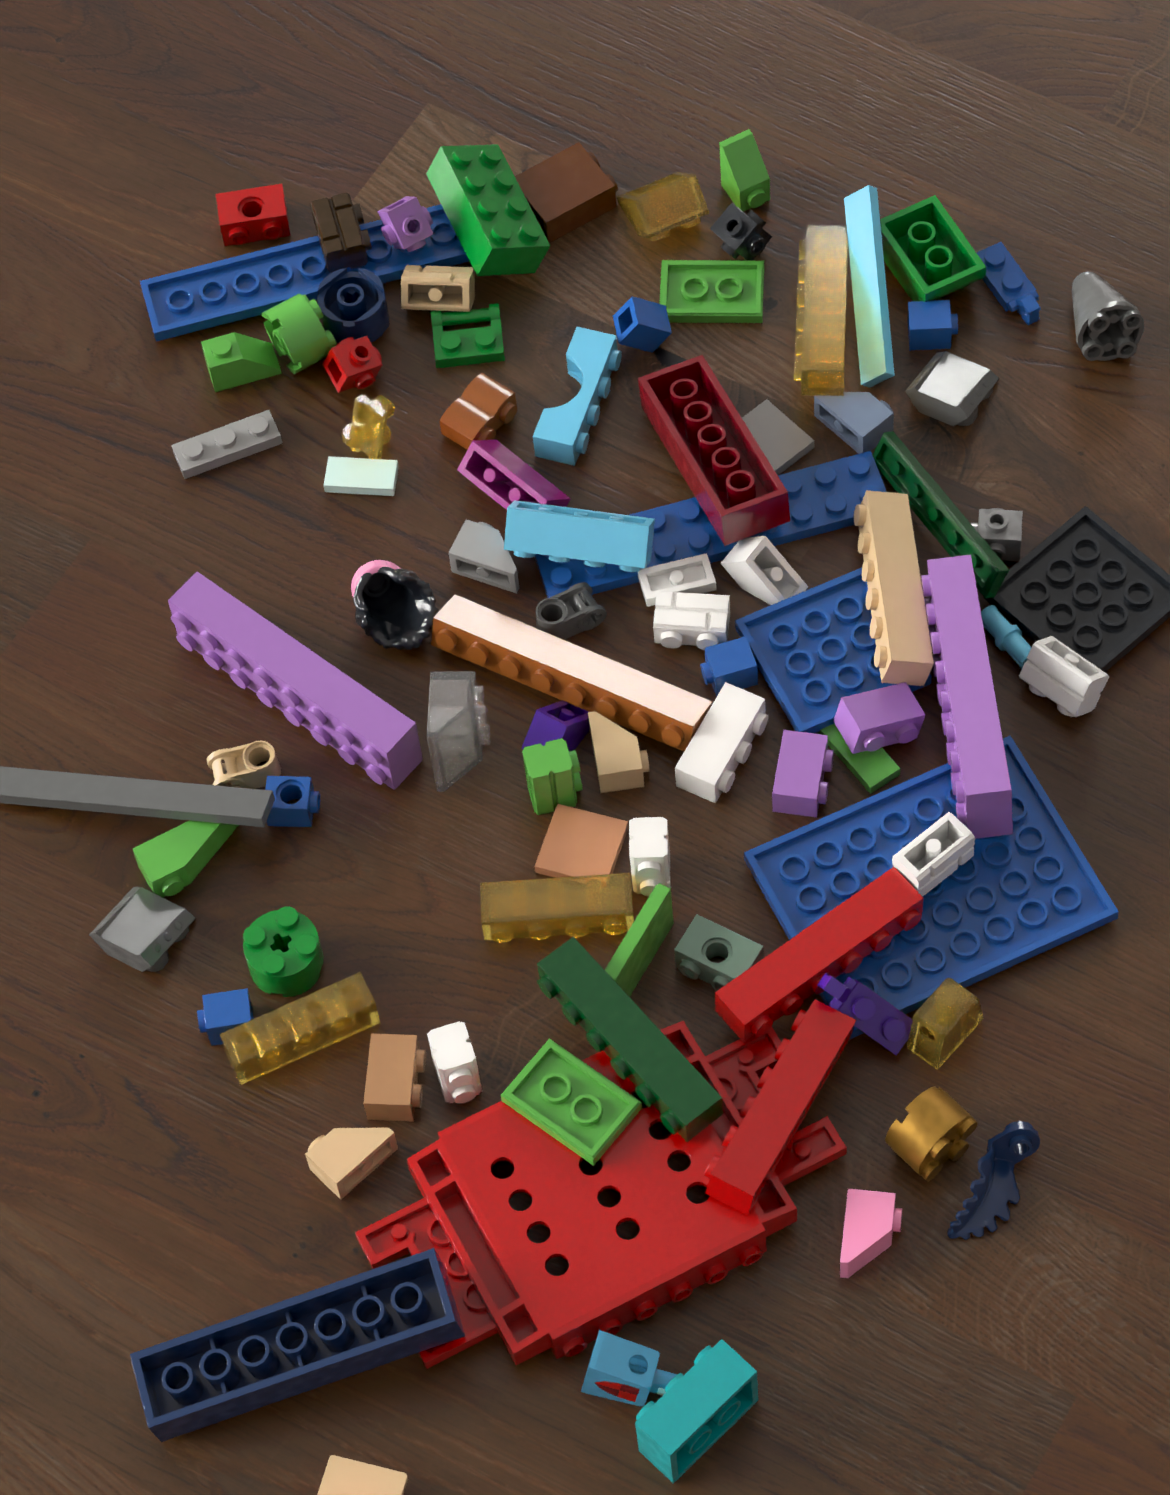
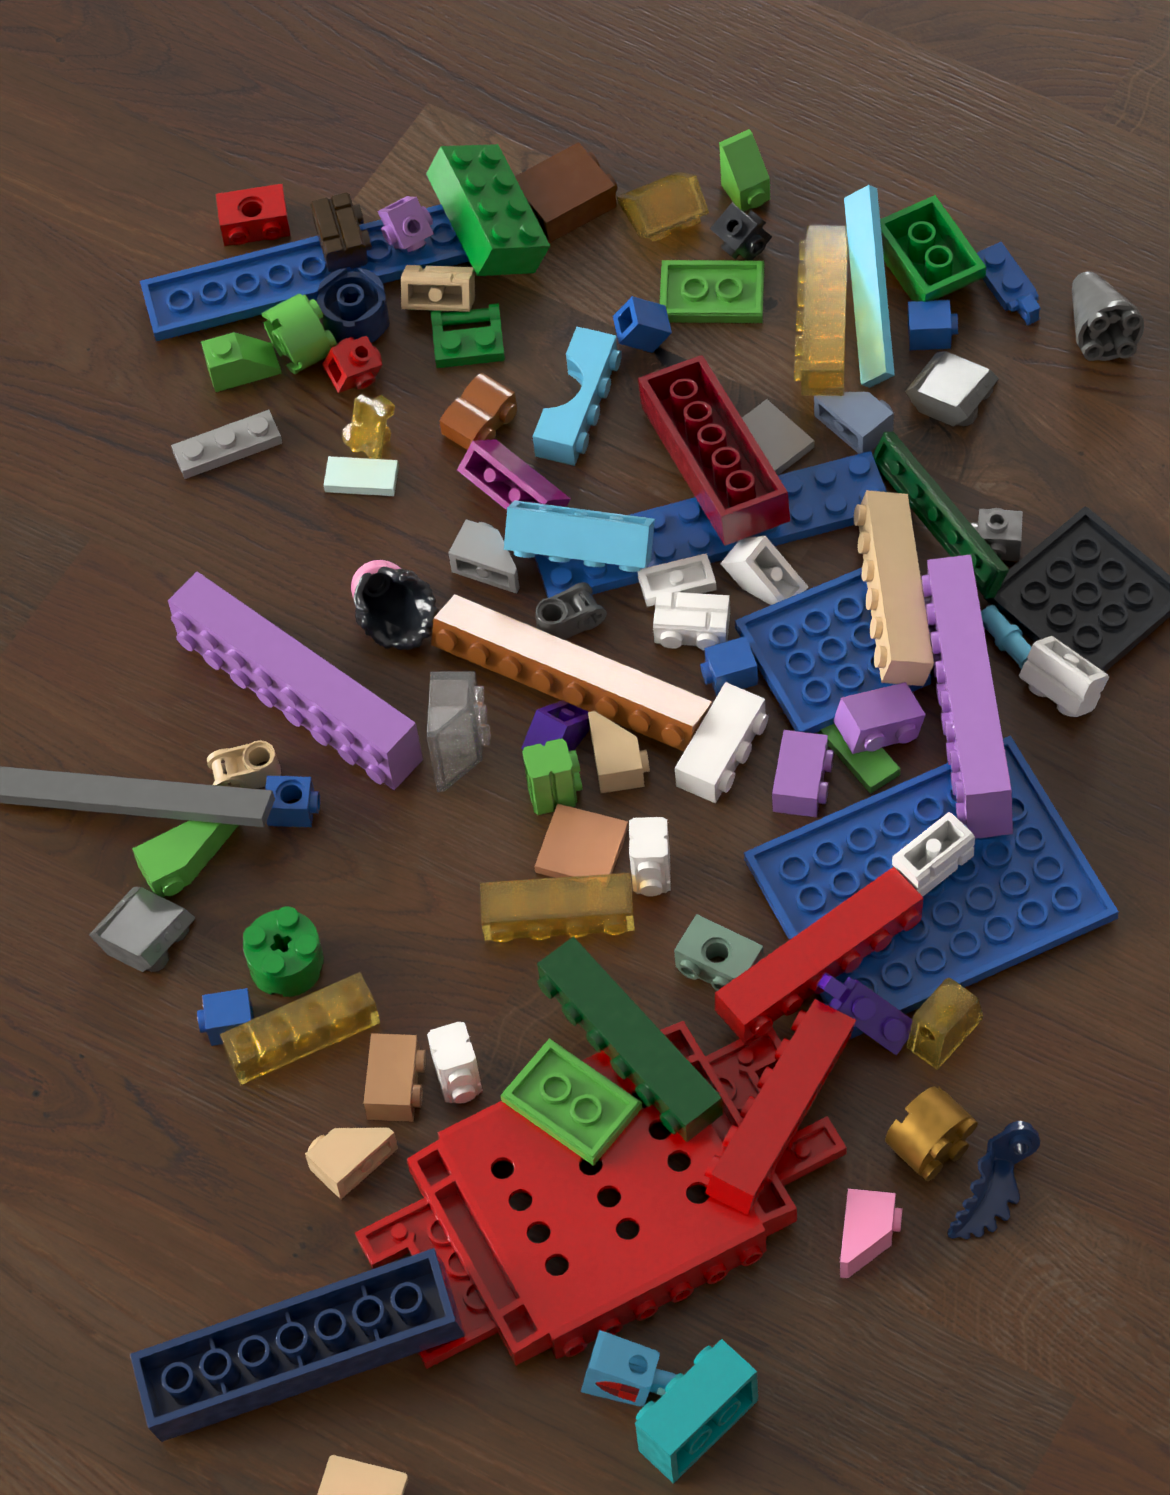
bright green tile [605,883,674,997] -> none

